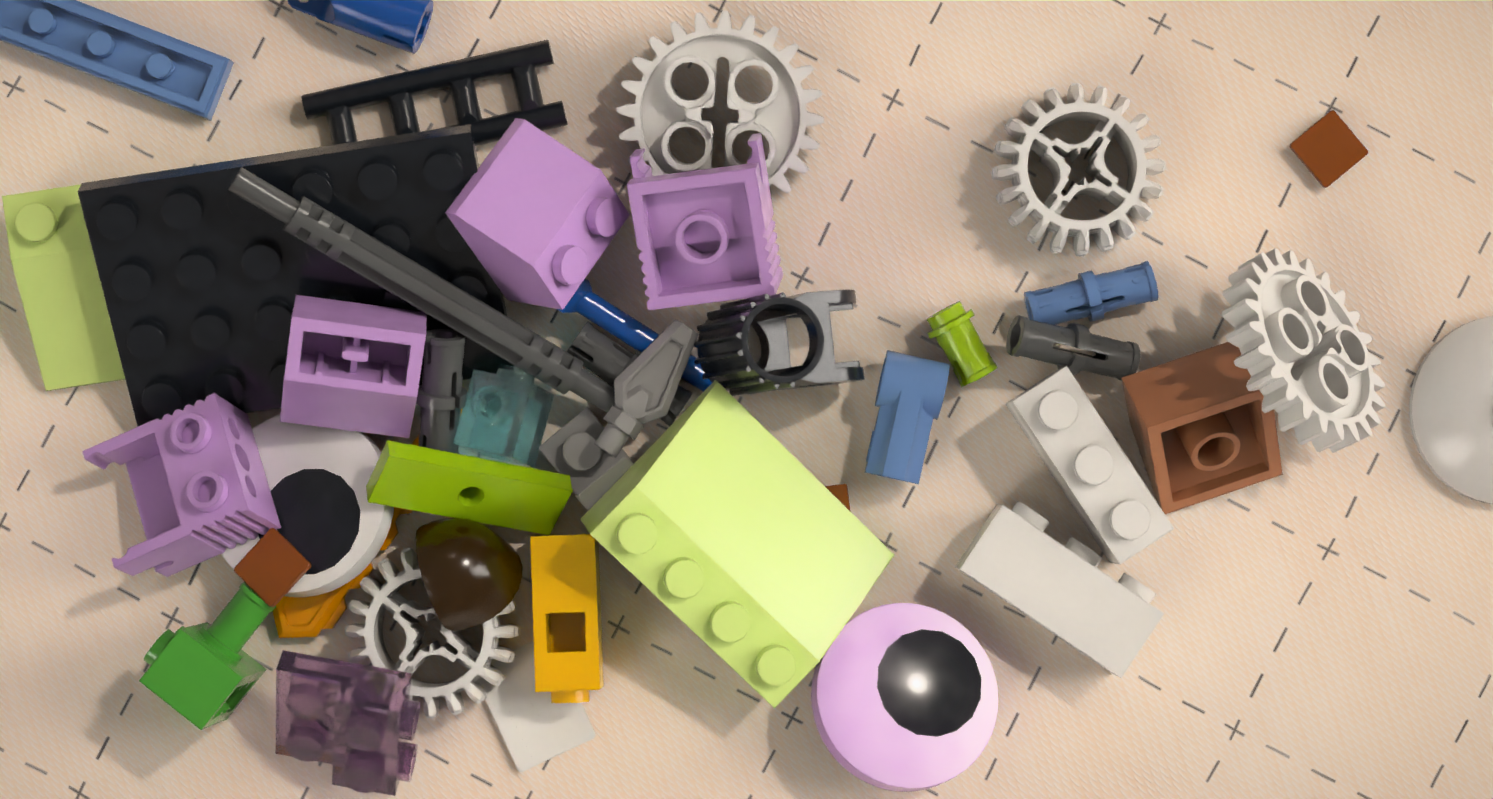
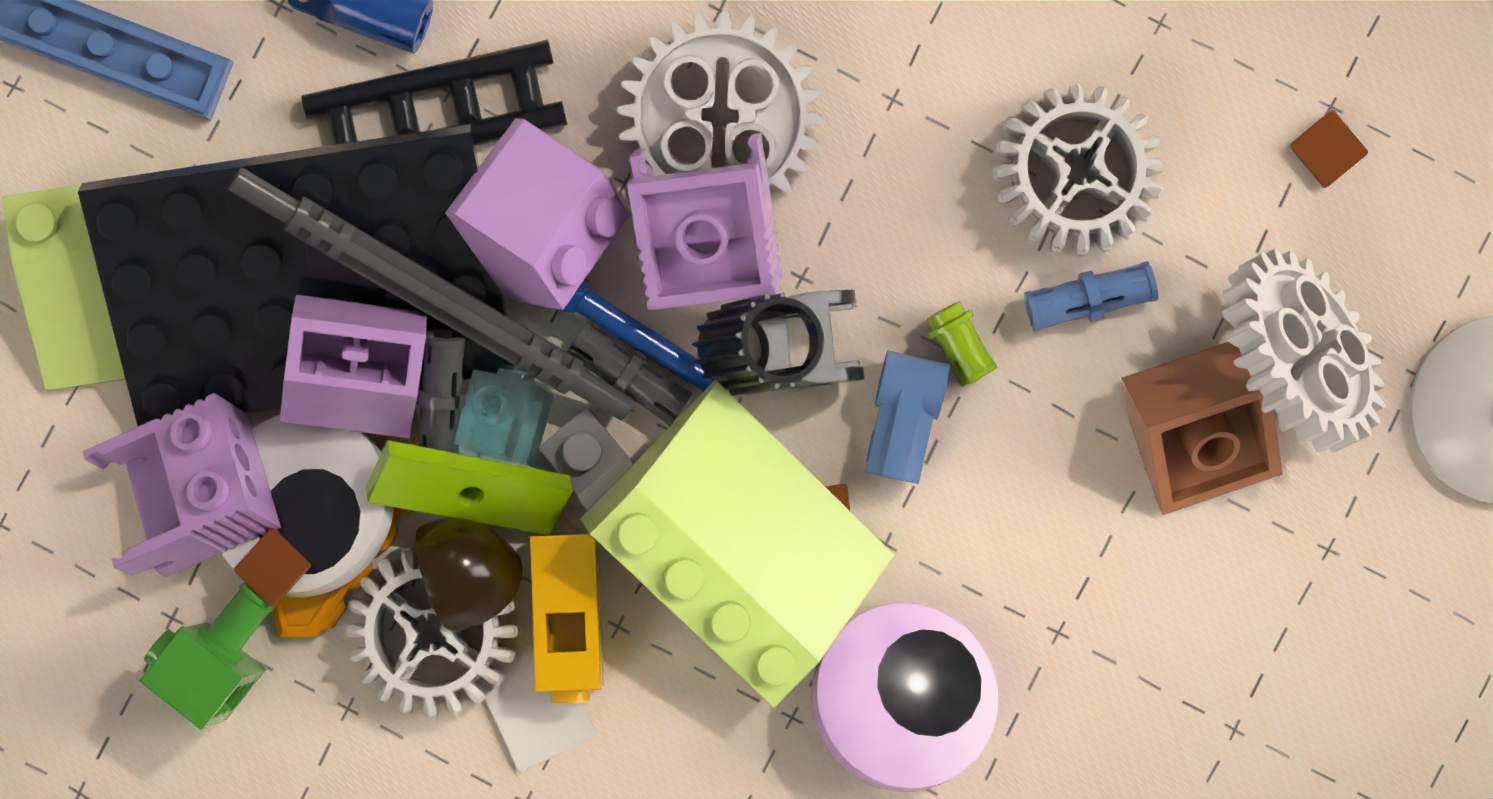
plate [275,650,420,796] -> none
light grey piece [594,319,698,458] -> none
white brick [955,501,1164,678] -> none
dark grey pin [1006,315,1140,381] -> none
white brick [1006,366,1174,564] -> none

